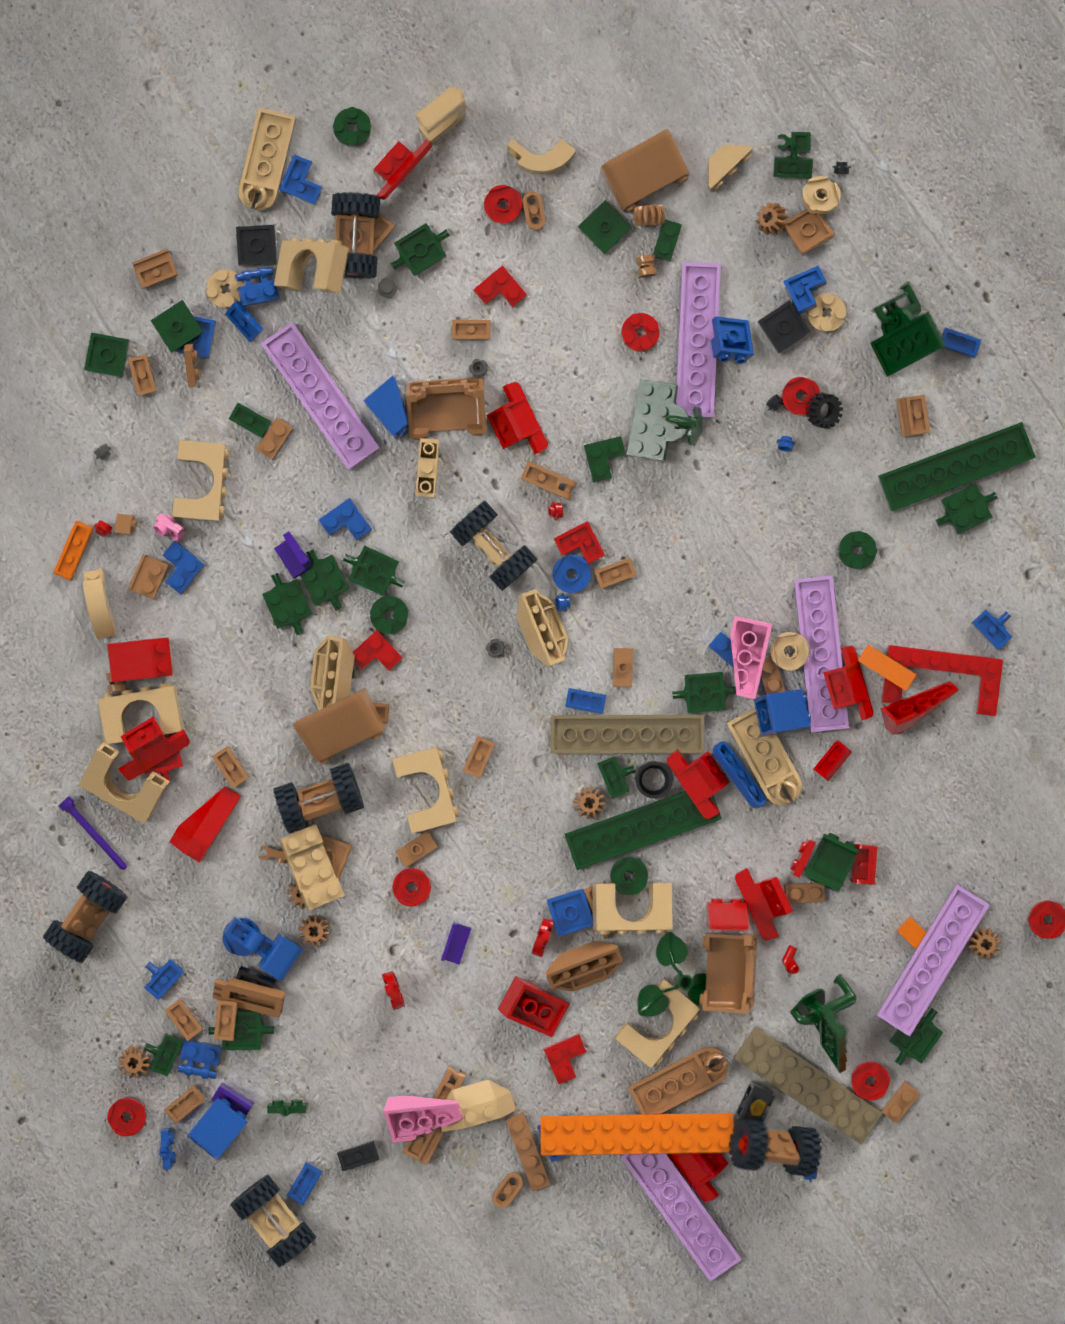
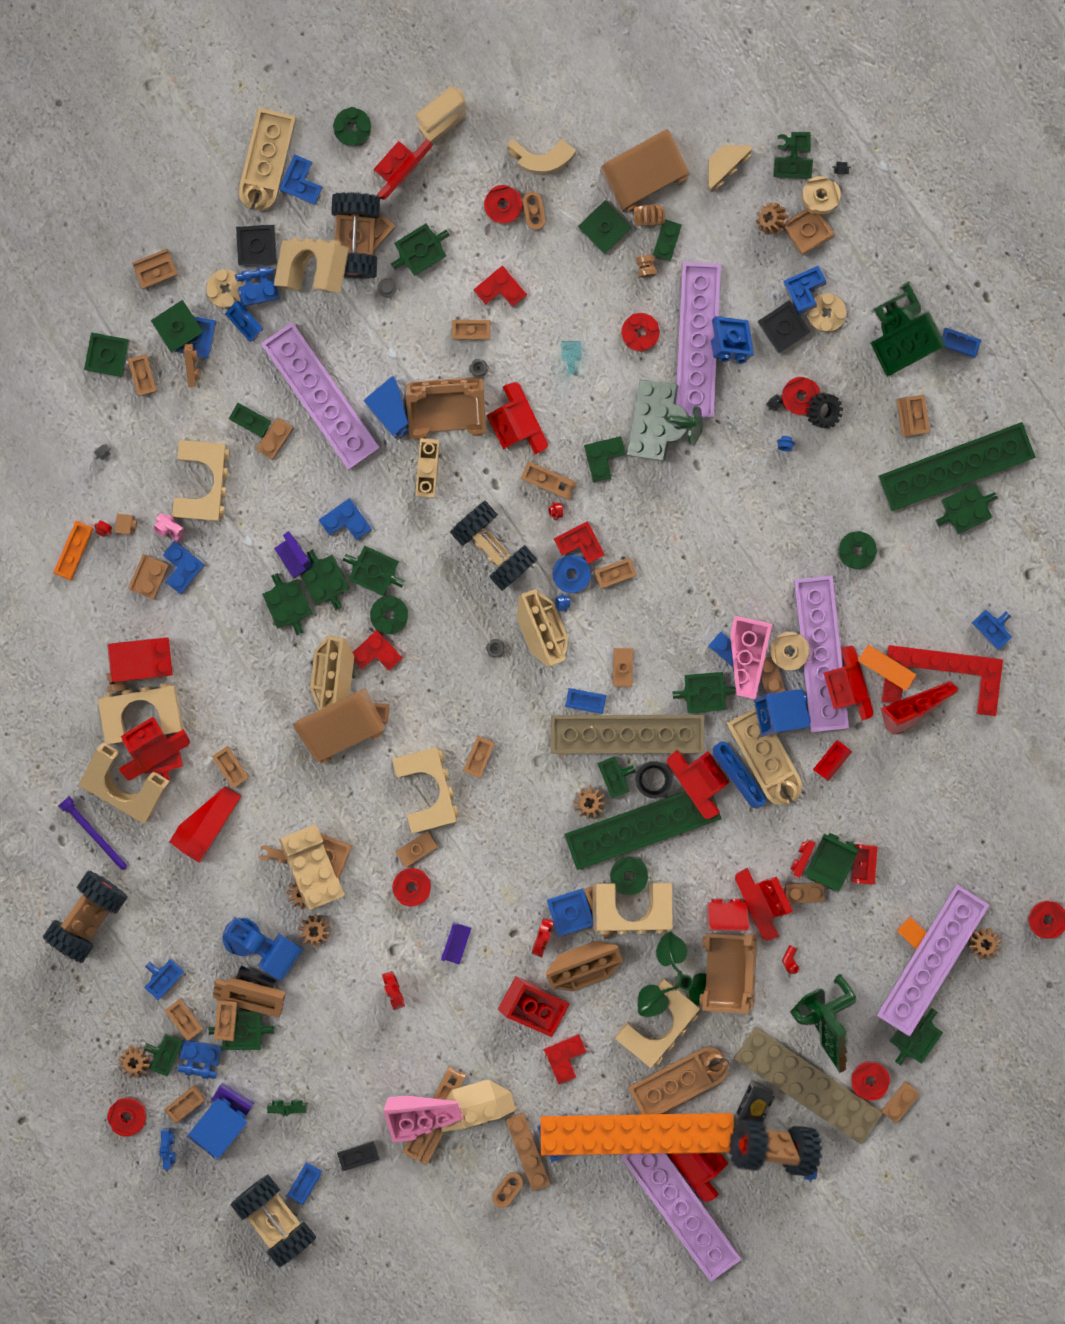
tan arch [83,568,116,639] -> none
black plate [273,763,364,834] -> none
none -> clear light blue plate [562,341,581,374]

